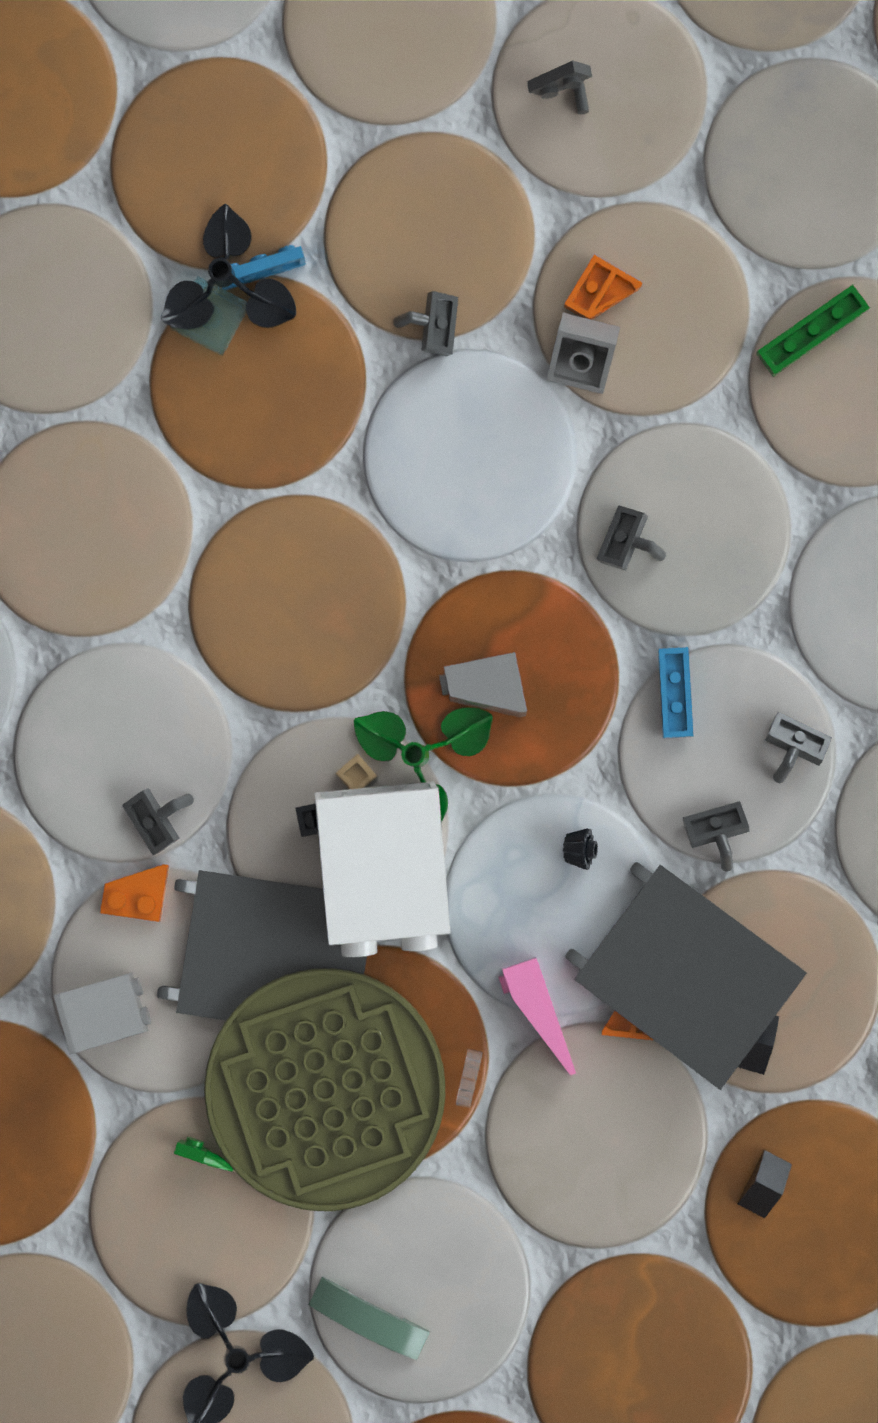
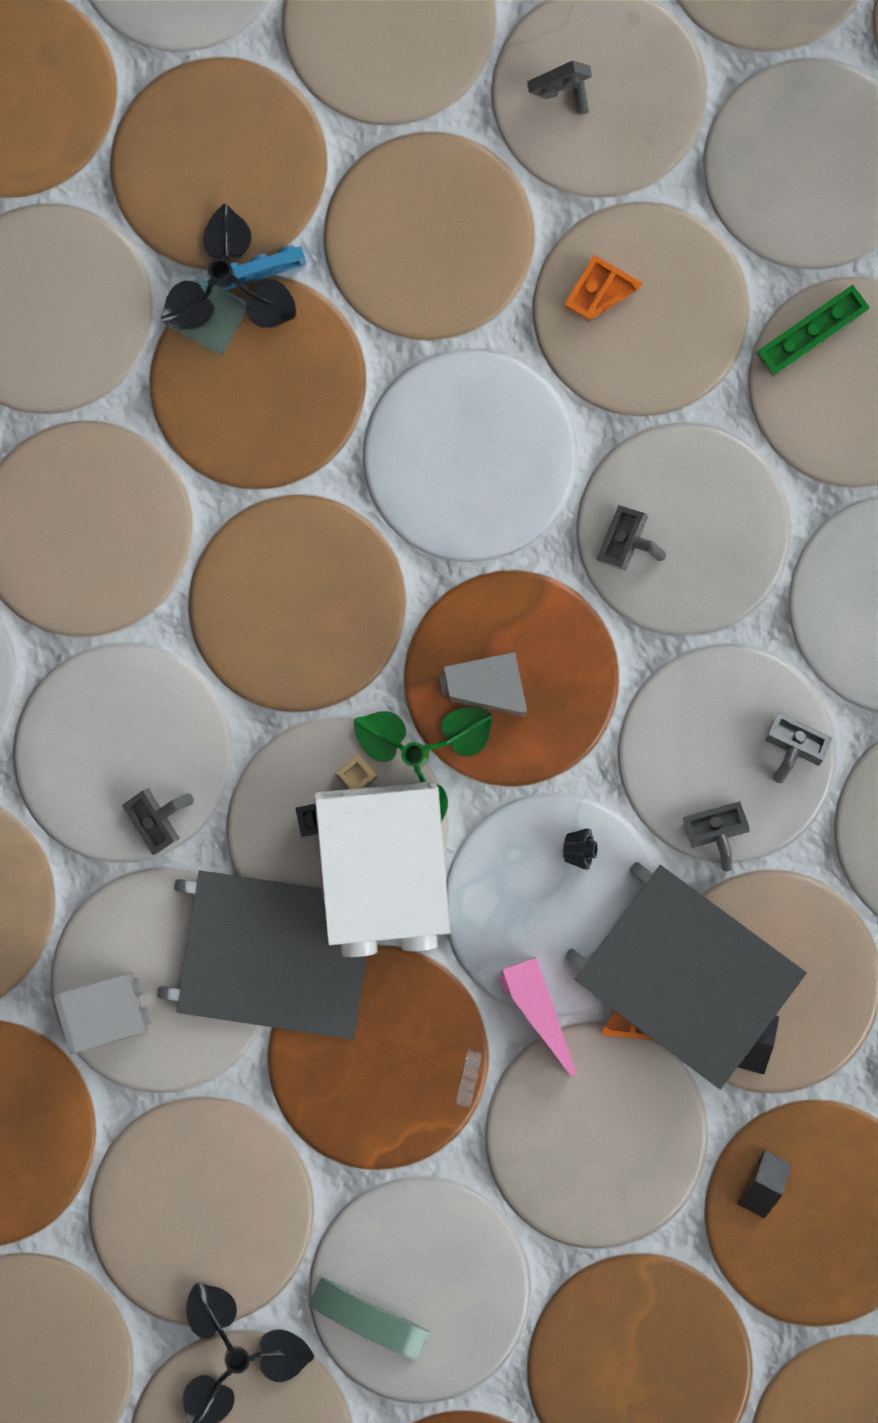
orange wing [100,864,169,922] -> none
green plate [174,1137,233,1172] -> none
olive plate [204,968,445,1211] -> none
dark grey plate [393,291,459,356] -> none
light grey slope [546,313,620,394] -> none
dark azure plate [658,647,694,738] -> none

